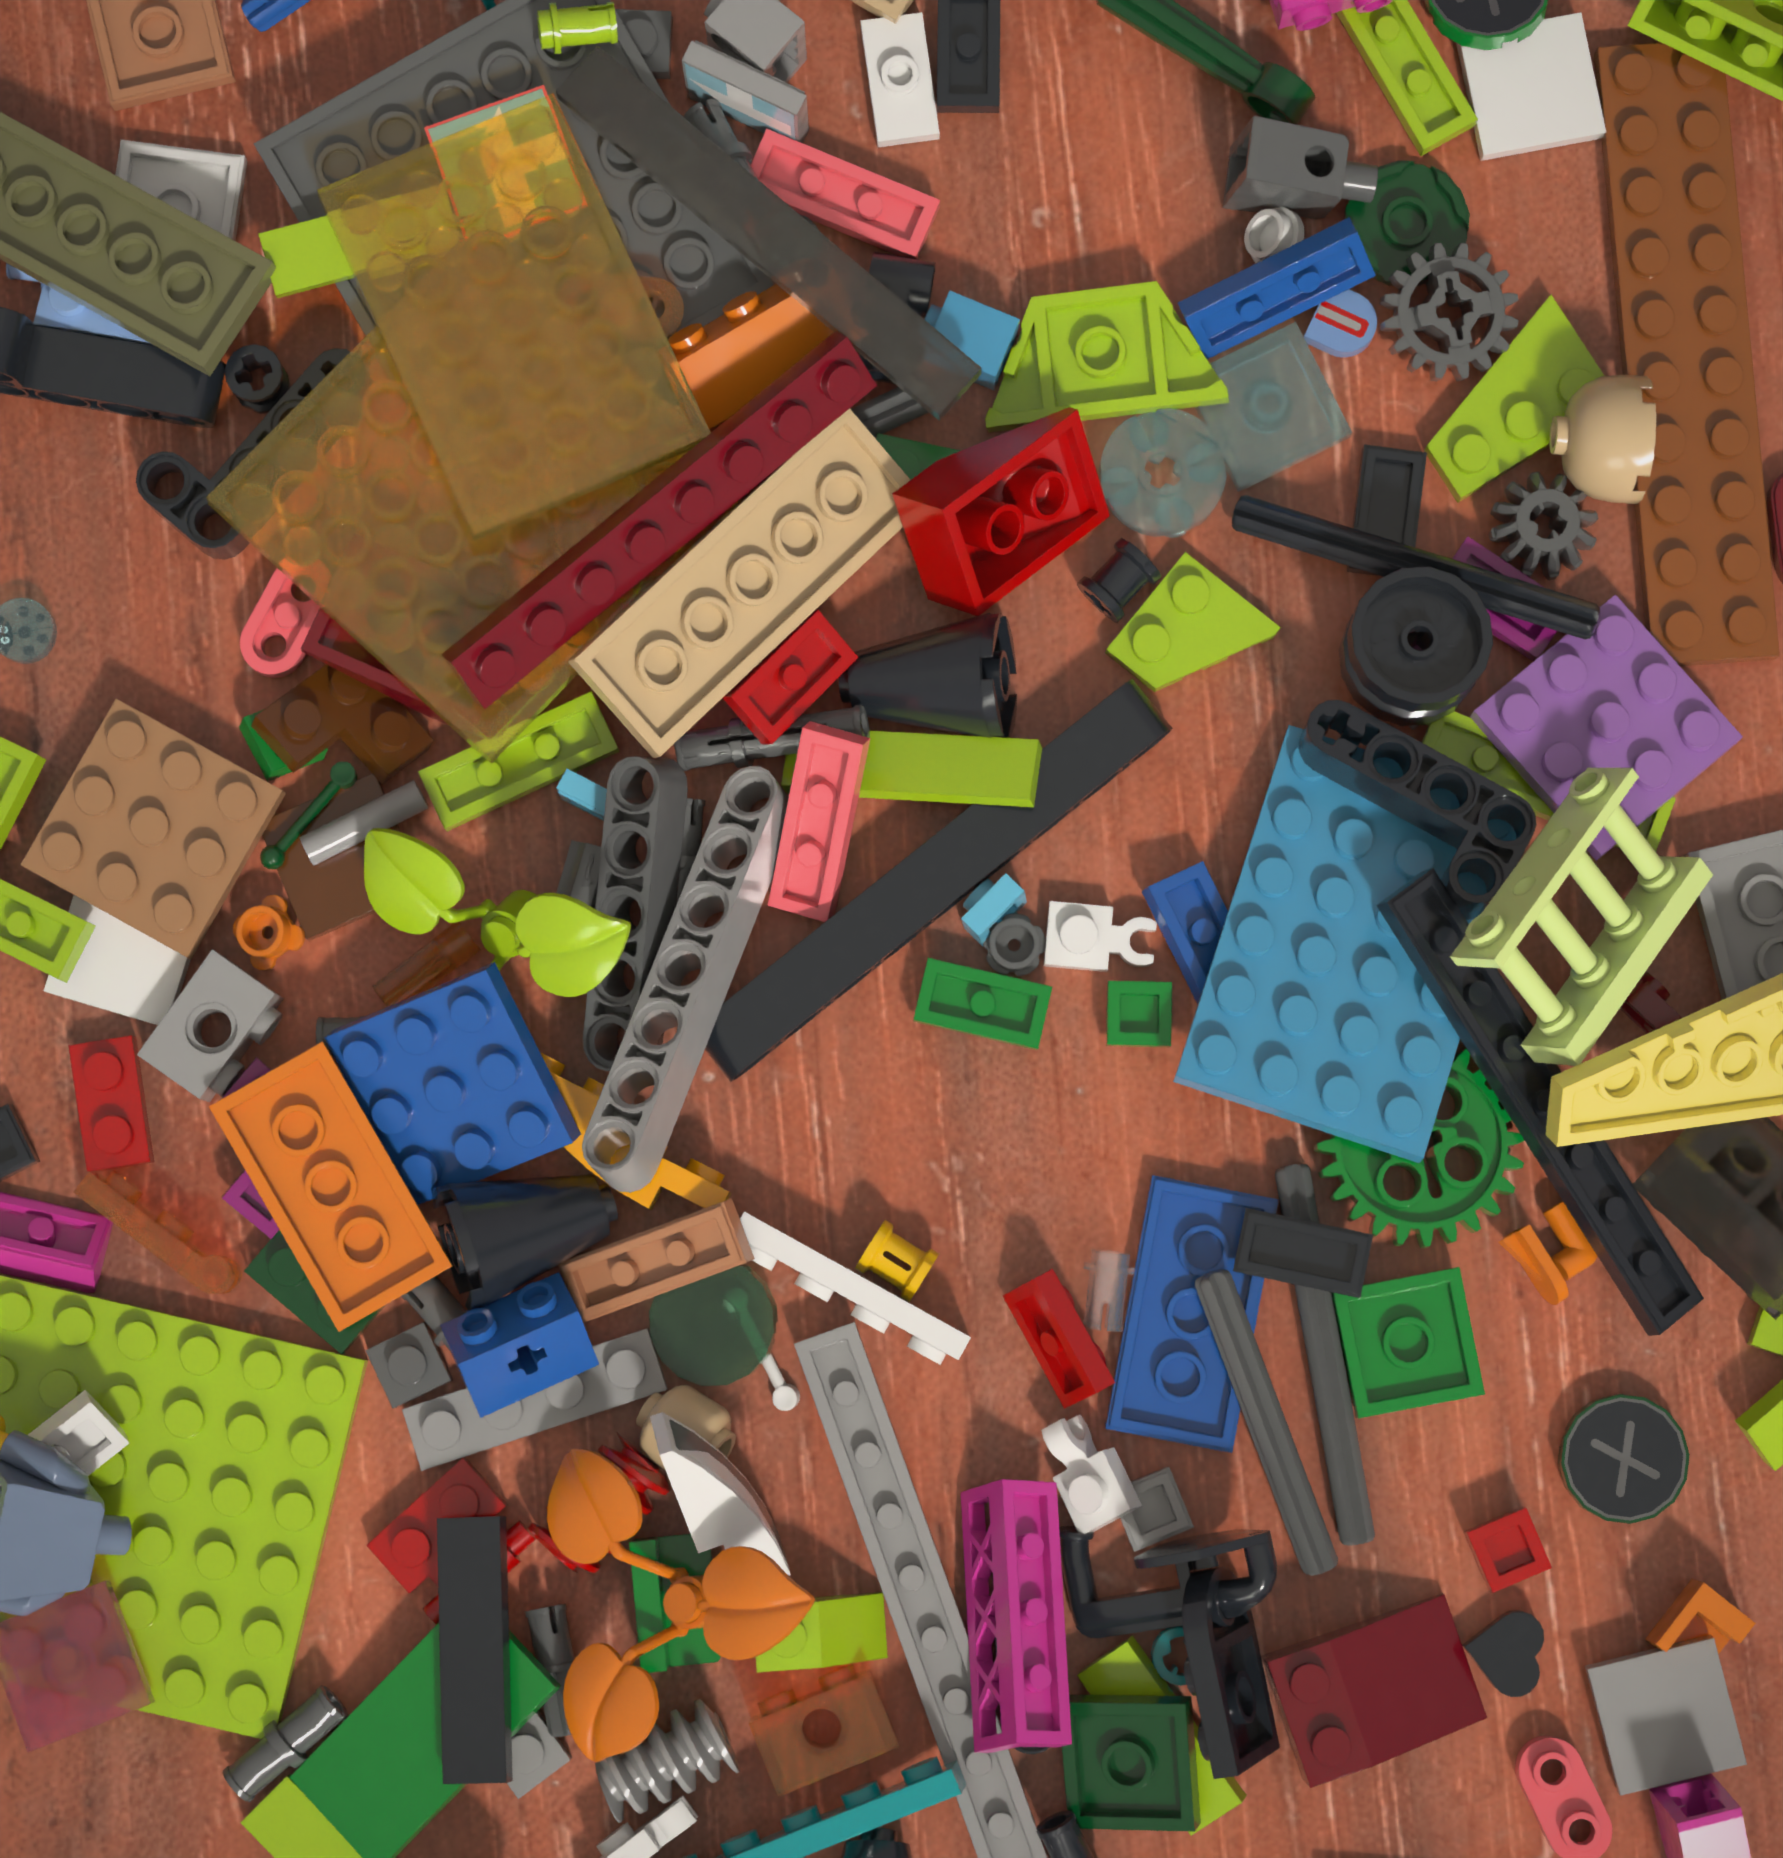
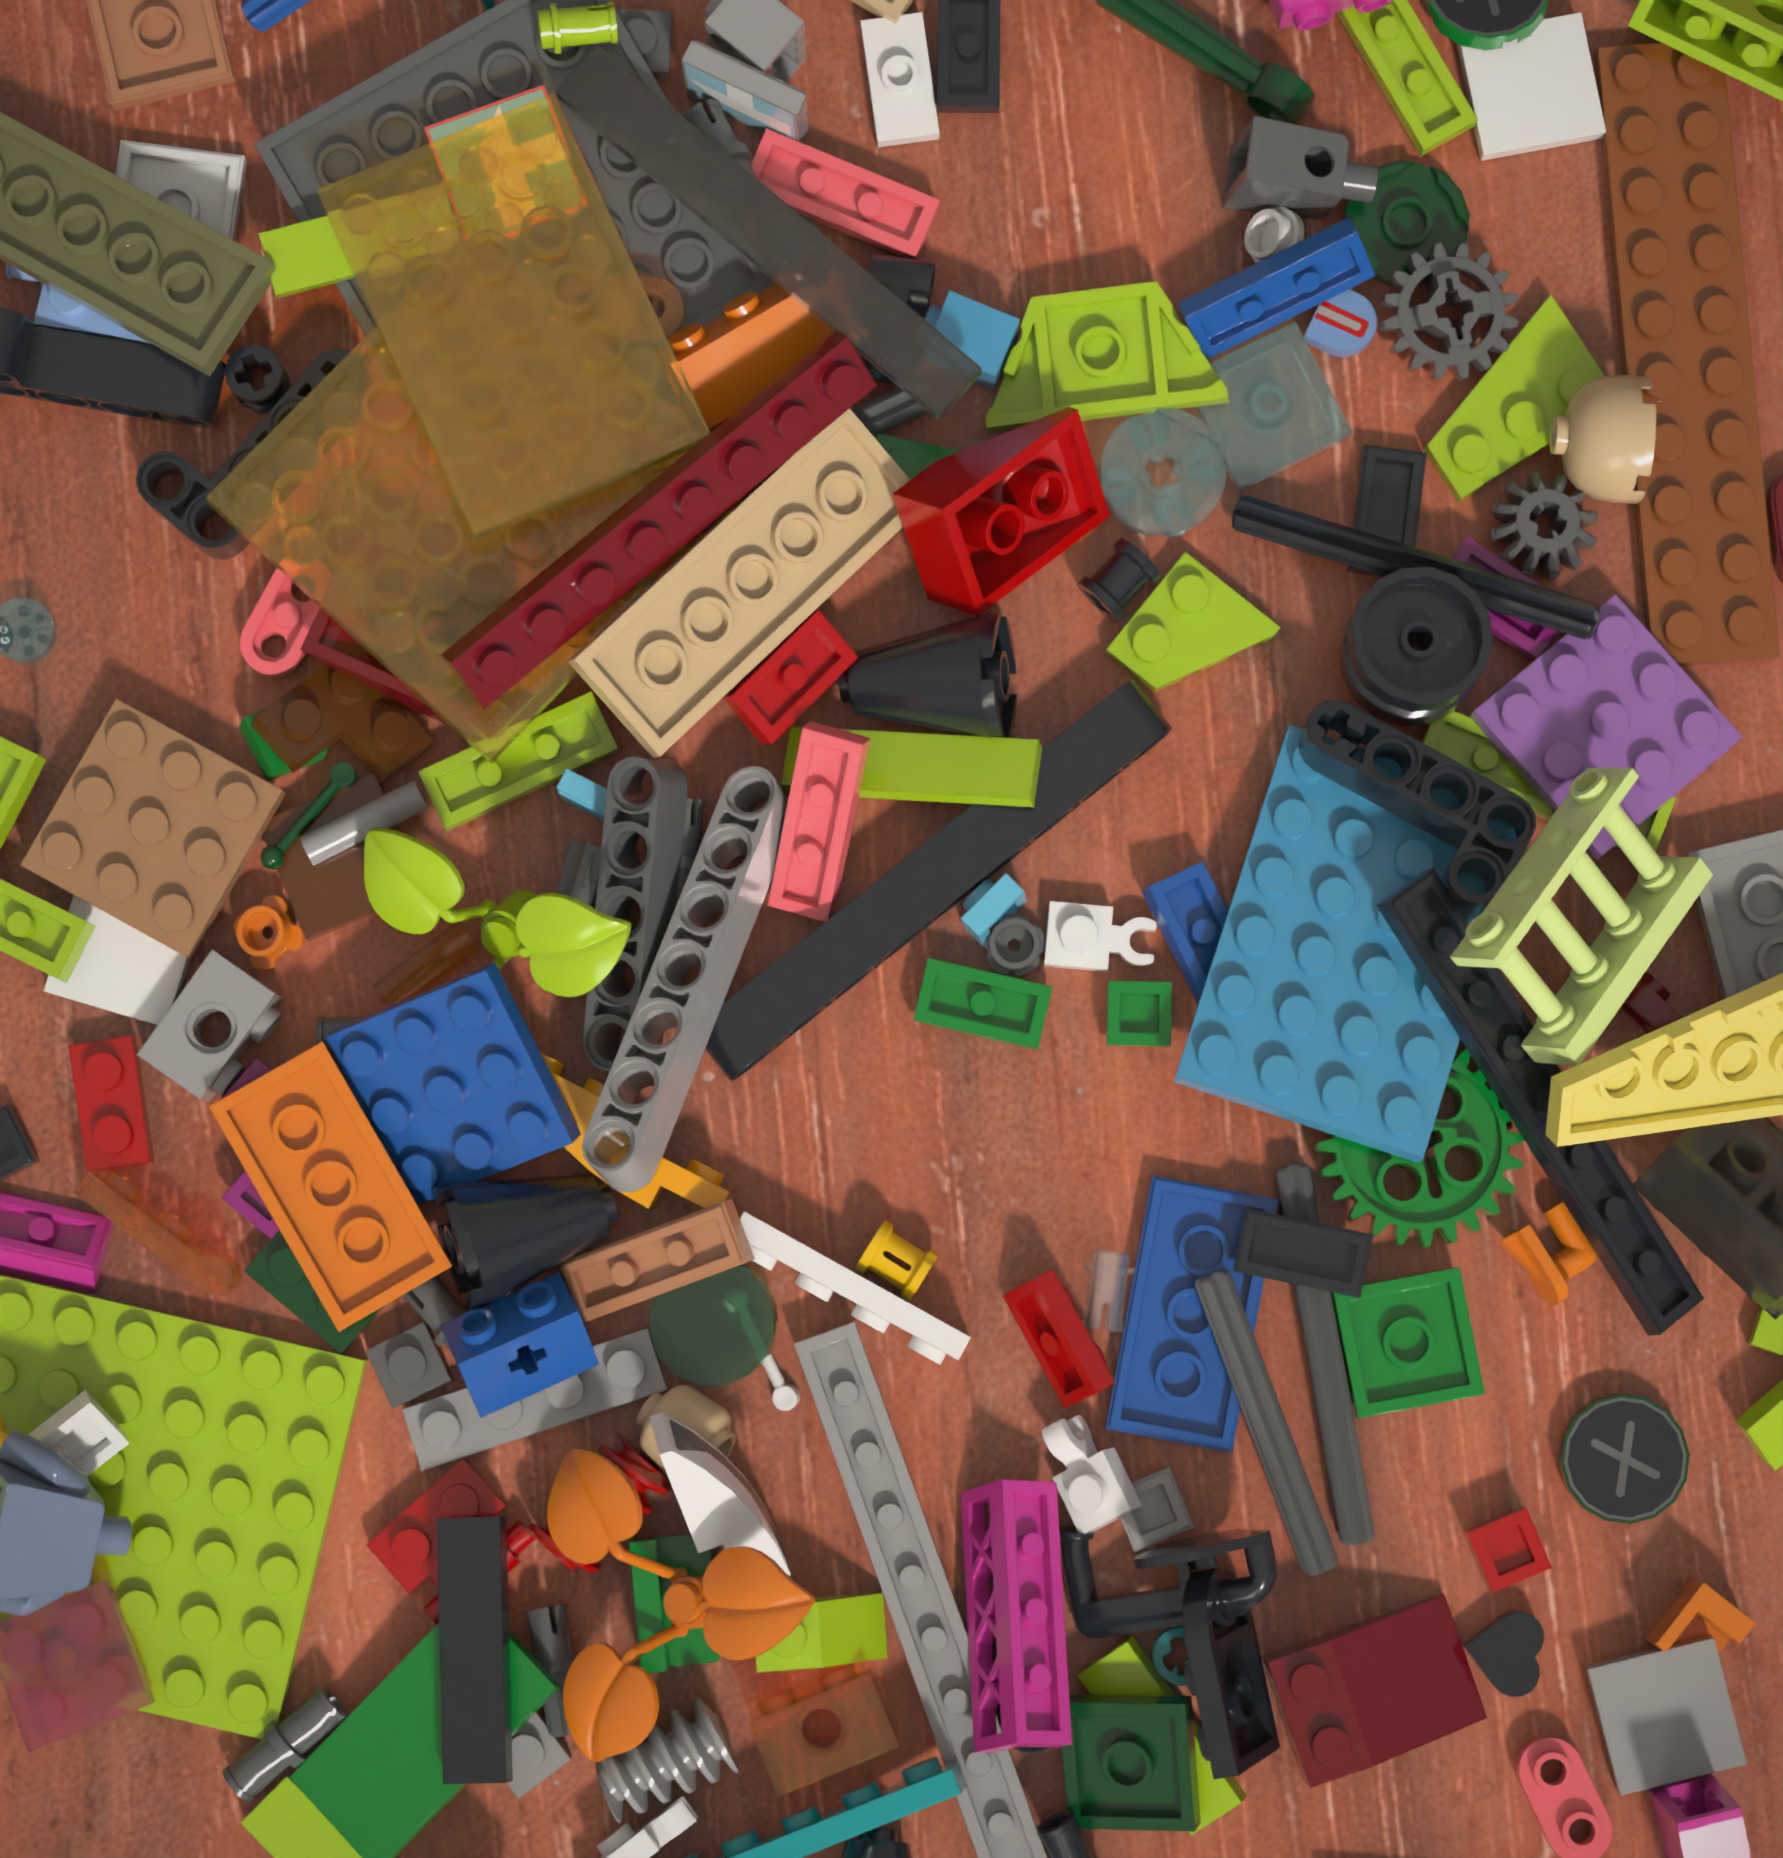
dark grey pin [674,705,870,771] -> none

